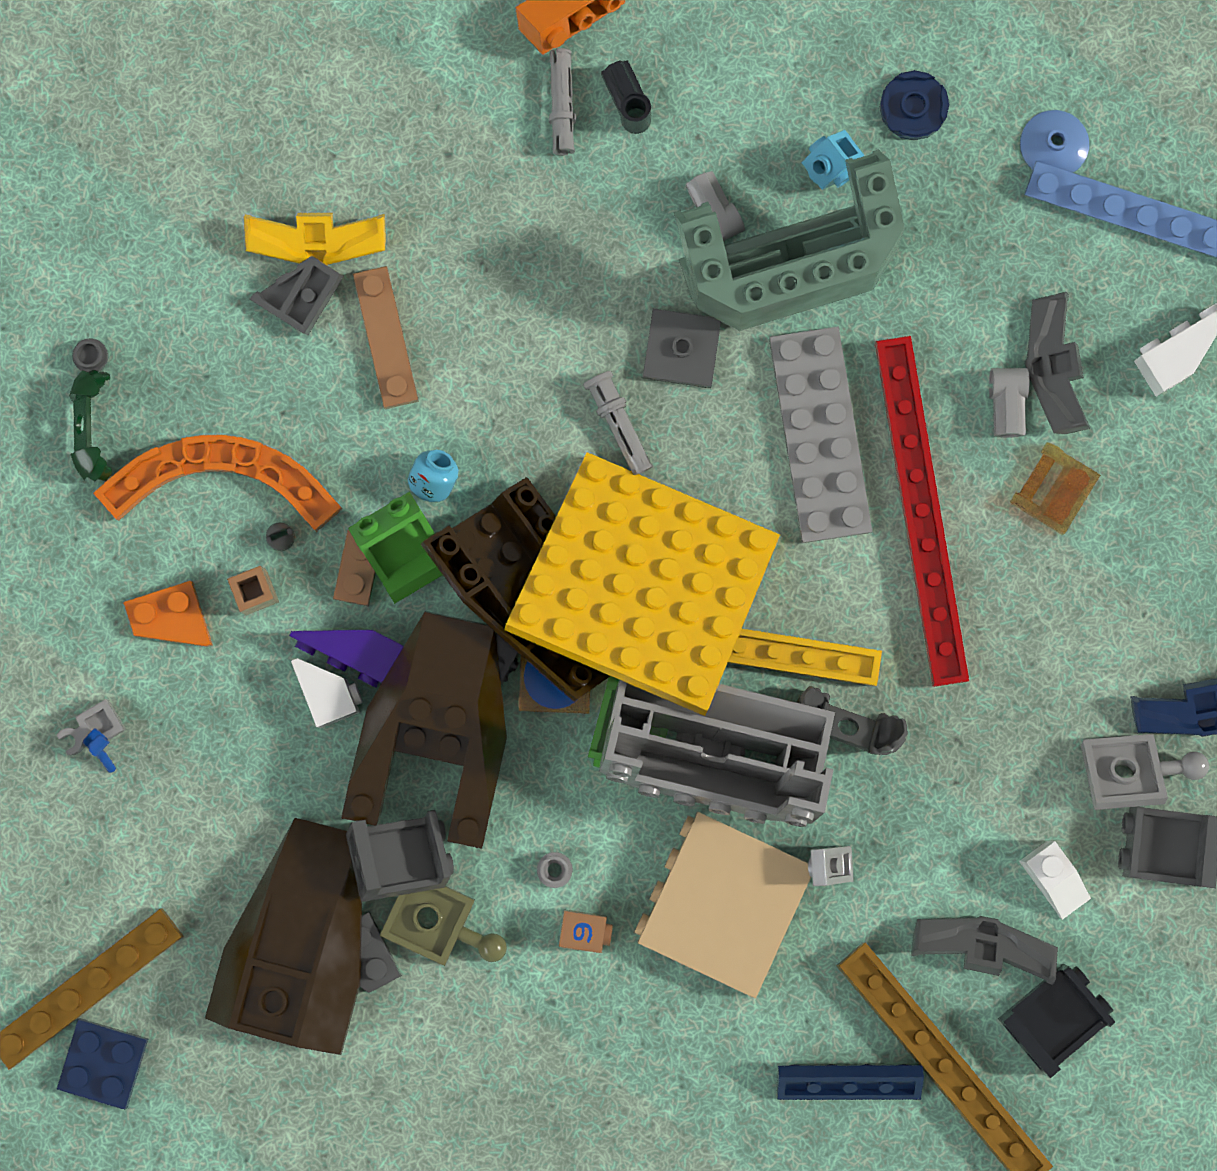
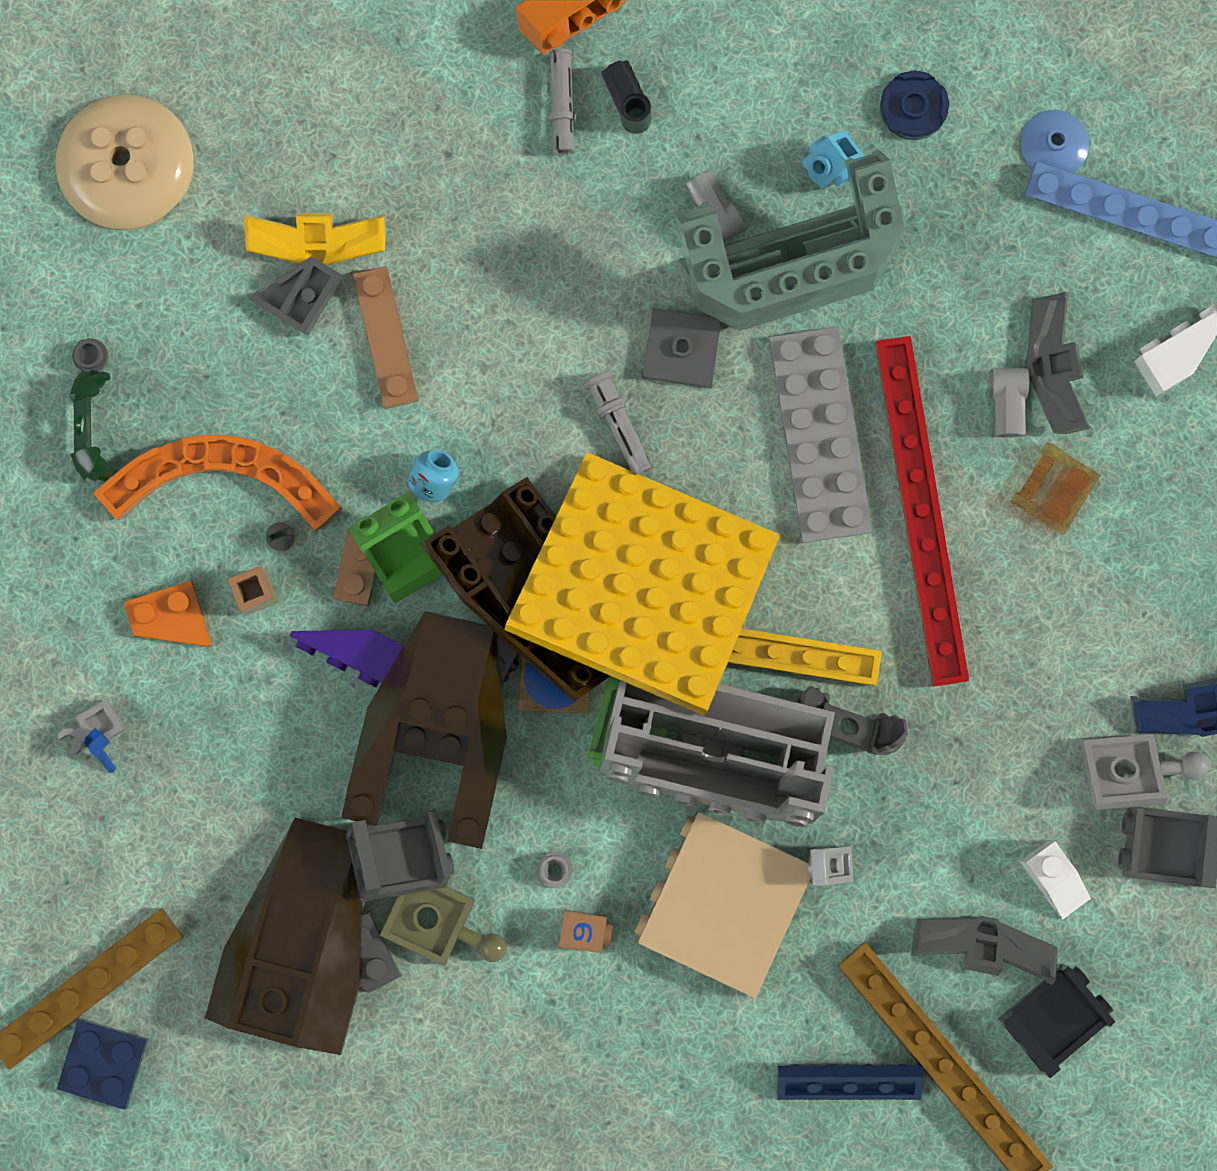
white slope [291,658,363,728] -> none
none -> tan brick [55,94,194,230]

